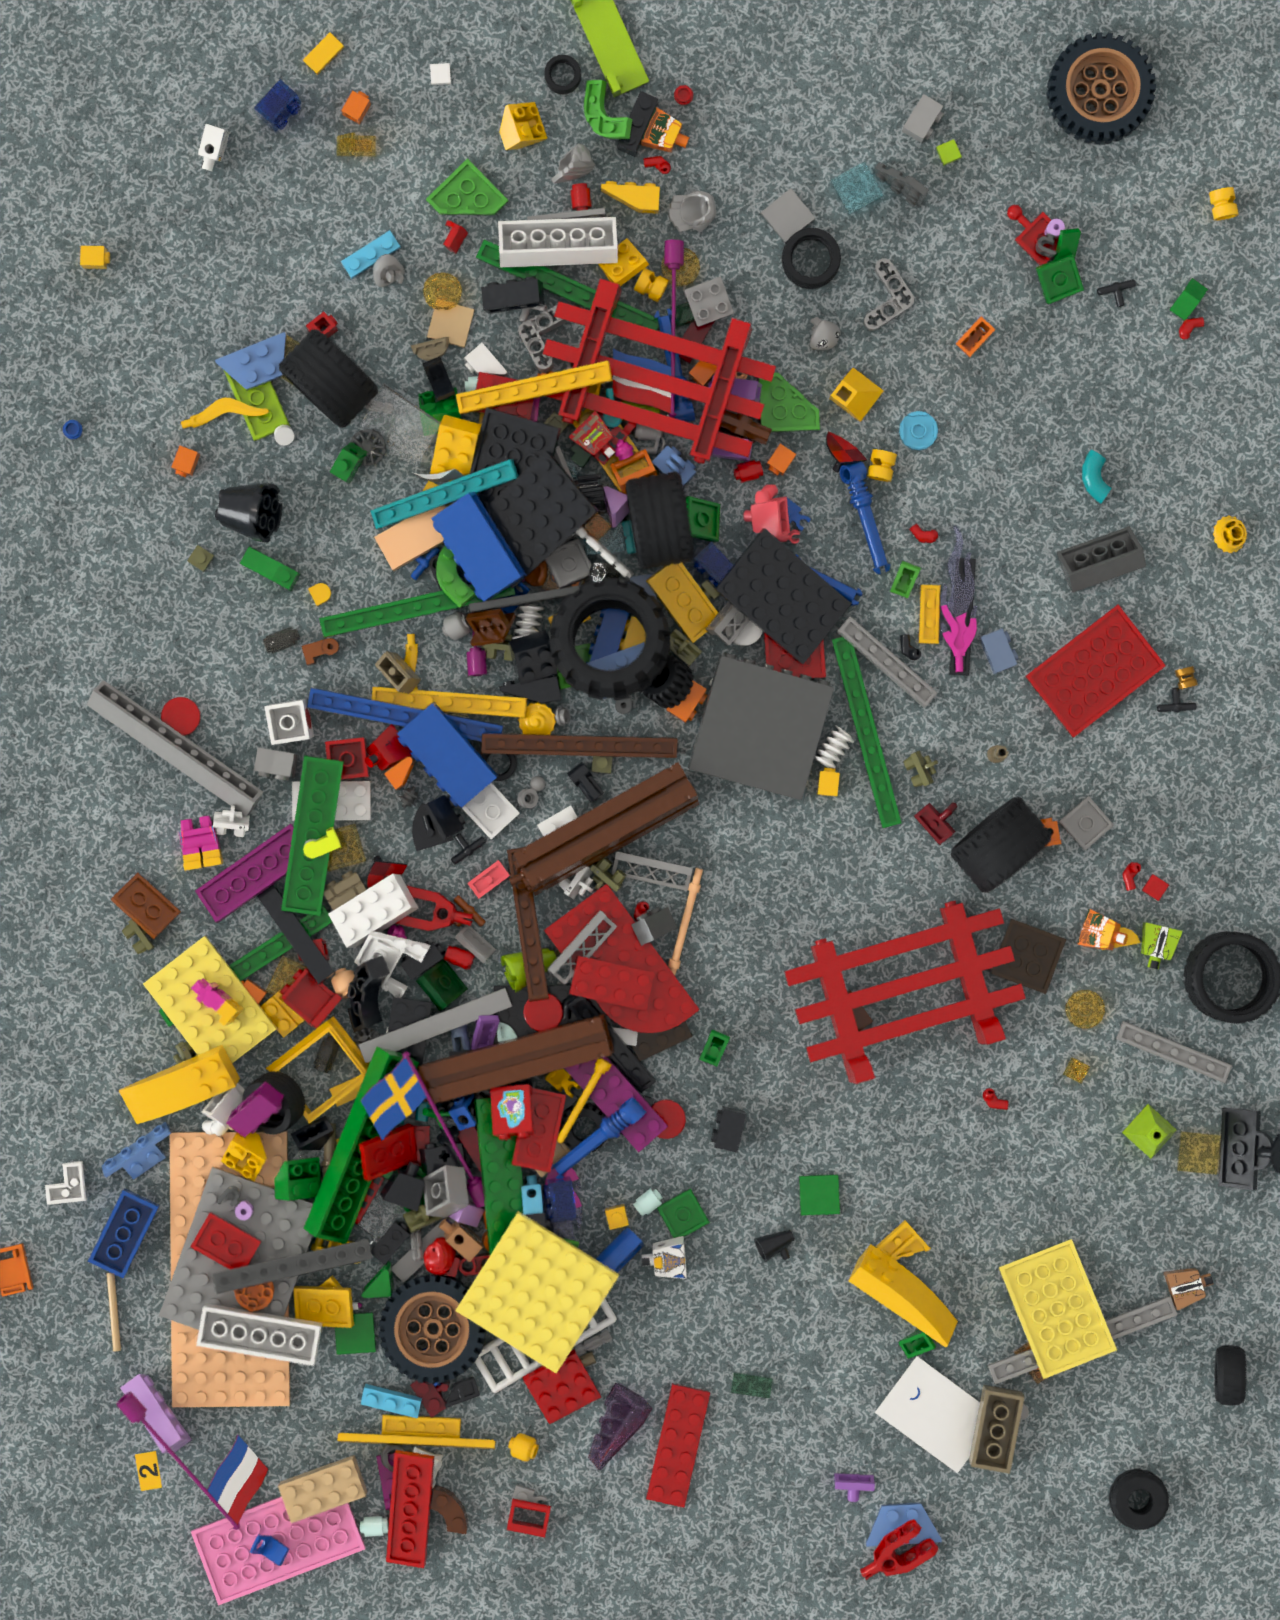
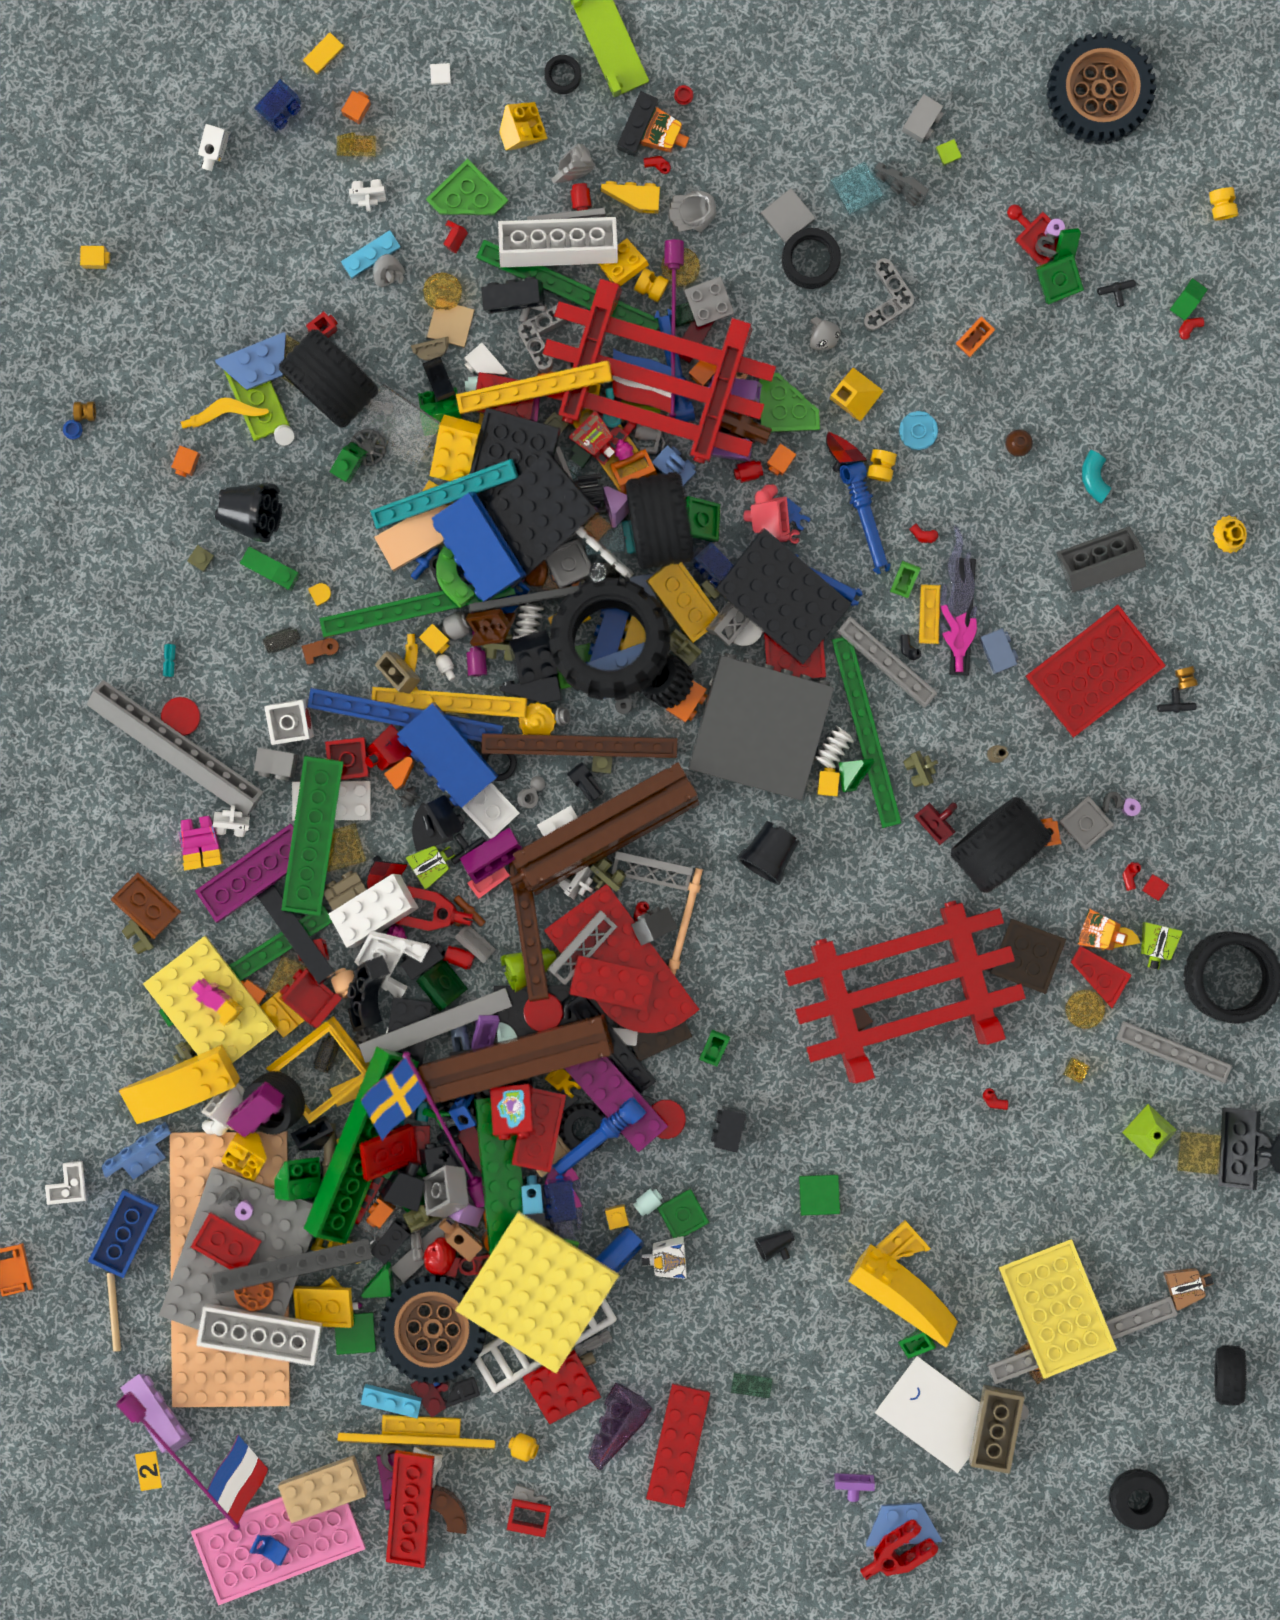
neon yellow leg [303,827,341,858] -> none
light aqua brick [360,1516,389,1537] -> none
dark grey sticker [412,469,464,482] -> none
yellow piece [557,1058,612,1143] -> none
bright green plate [584,80,632,139] -> none
none -> pearl gold wheel [73,401,96,421]
none -> teal piece [163,644,176,677]
none -> white hips [349,179,386,211]
none -> orange brick [366,1196,396,1228]
none -> lime torso [406,845,455,889]
none -> yellow brick [419,624,450,655]
none -> white cylinder [436,654,456,681]
none -> magenta brick [460,827,523,884]
none -> black piece [737,821,799,885]
none -> green slope [839,759,875,793]
none -> reddish brown brick [1005,429,1033,457]
none -> red wing [1070,945,1131,1008]
none -> leg [1102,792,1141,816]

